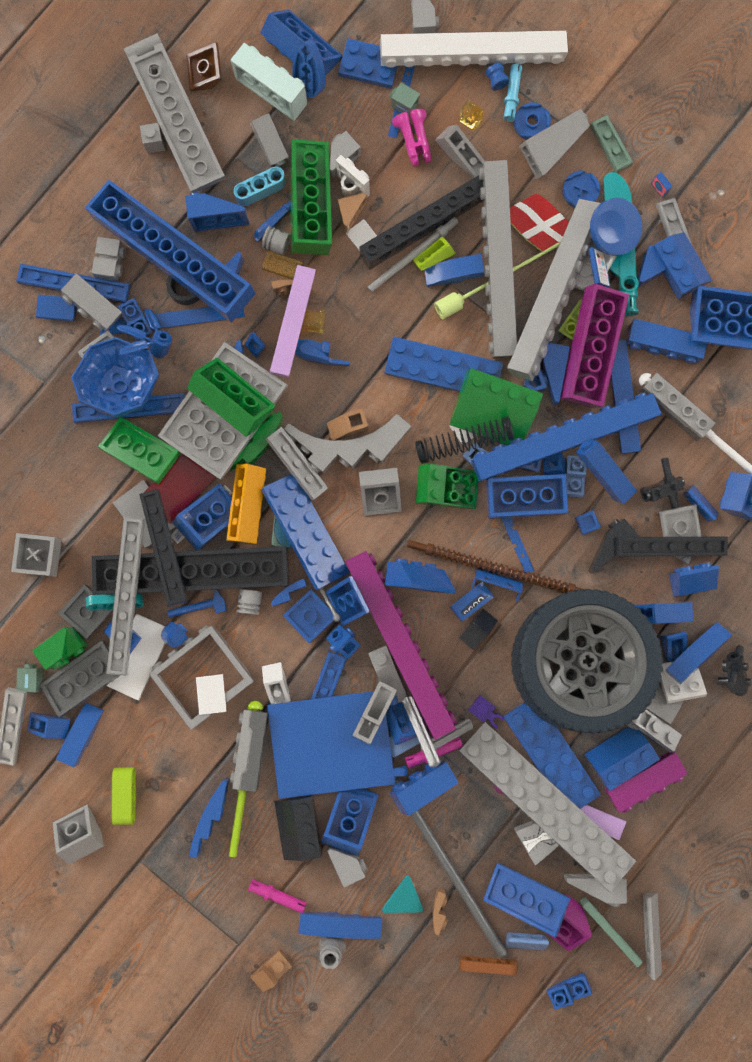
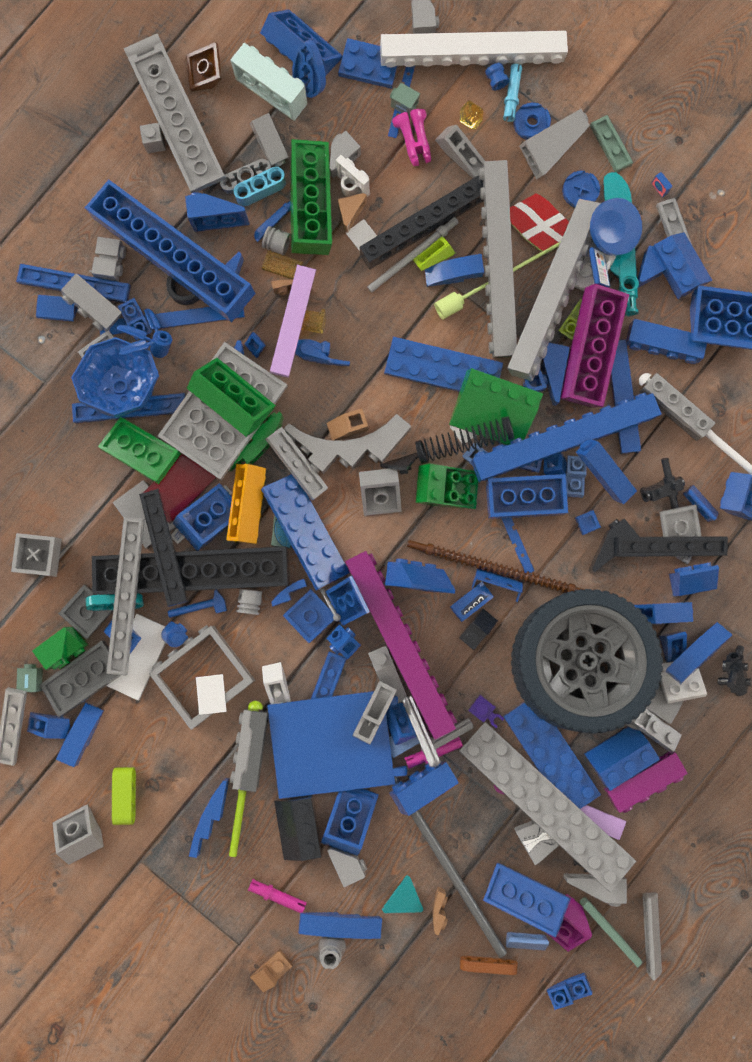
none -> light grey beam [220,159,271,194]
none -> black piece [380,452,418,475]

